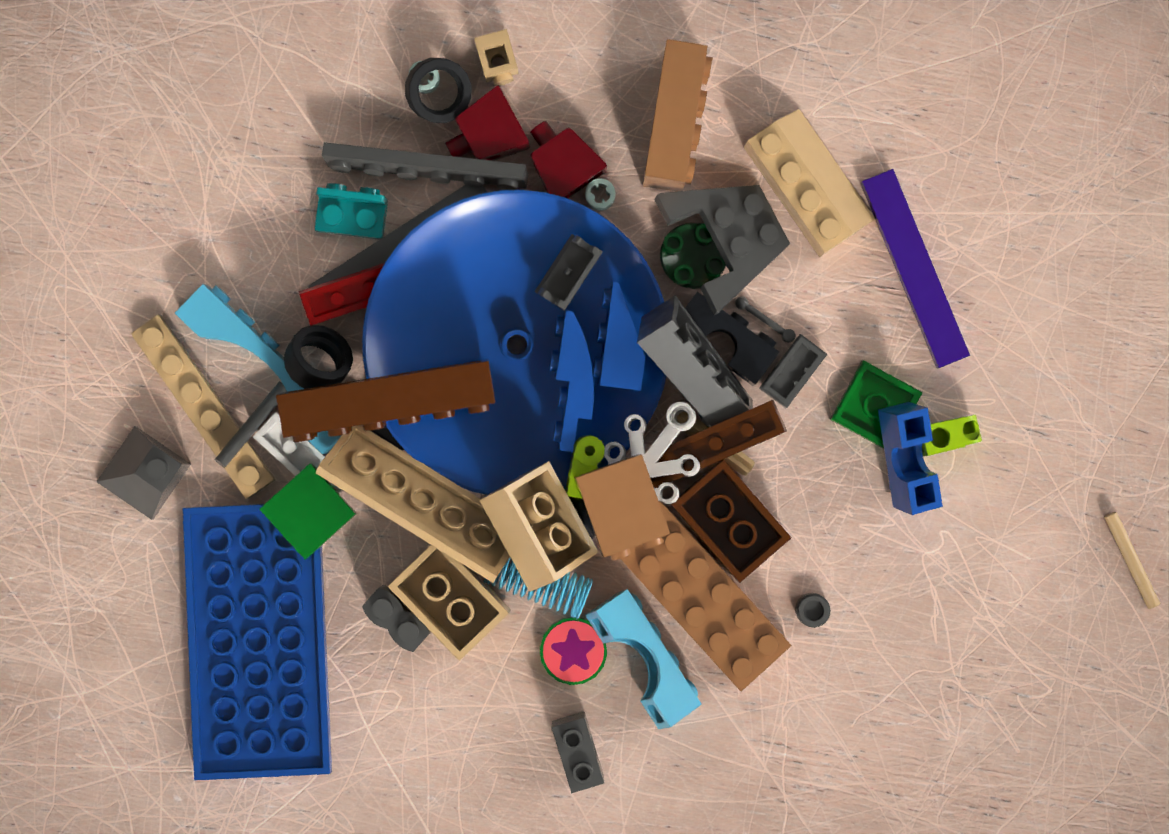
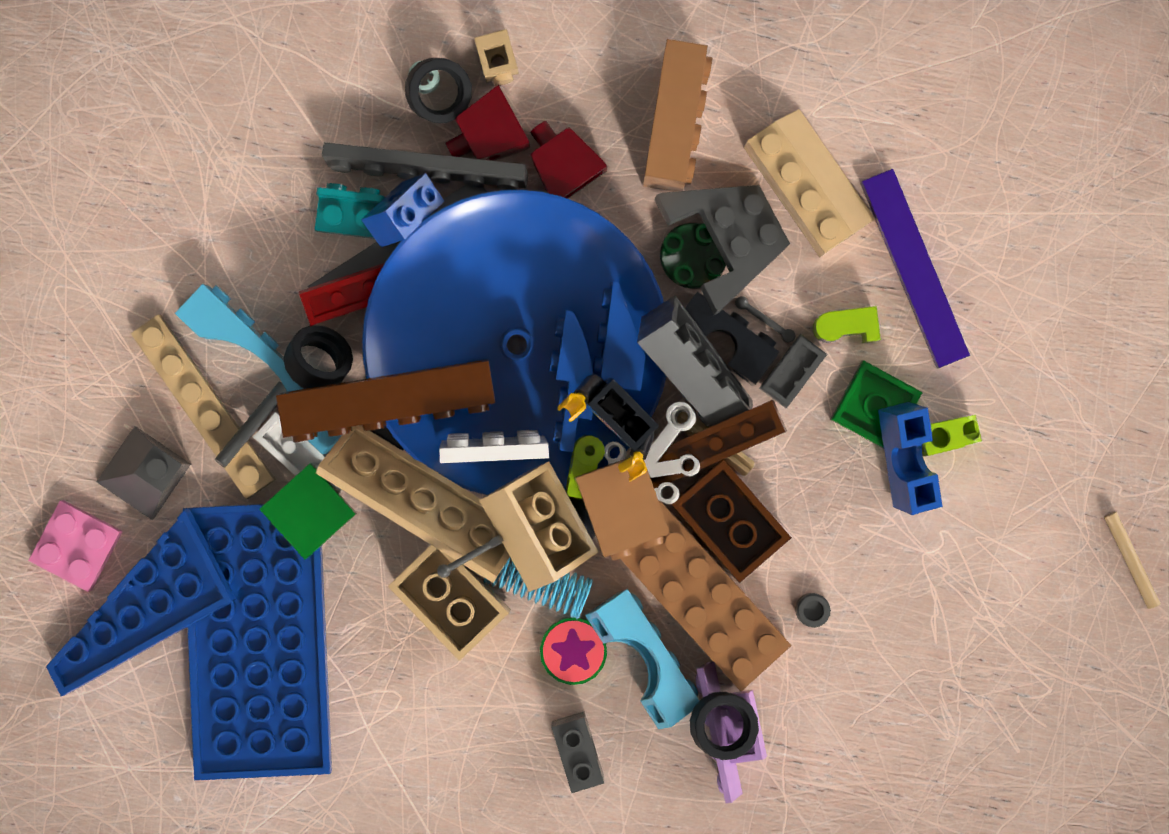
dark grey brick [362,585,431,652] -> none
dark grey hinge [534,234,603,310] -> none
light aqua bush [585,178,616,211] -> none
none -> bright pink plate [28,500,123,592]
none -> blue wing [46,509,237,697]
none -> blue brick [361,173,444,247]
none -> dark grey hinge [437,535,504,578]
none -> white plate [439,430,549,463]
none -> black torso [557,374,659,482]
none -> black tyre [689,692,759,760]
none -> lavender bracket [696,661,767,803]
none -> lime leg [813,306,881,343]

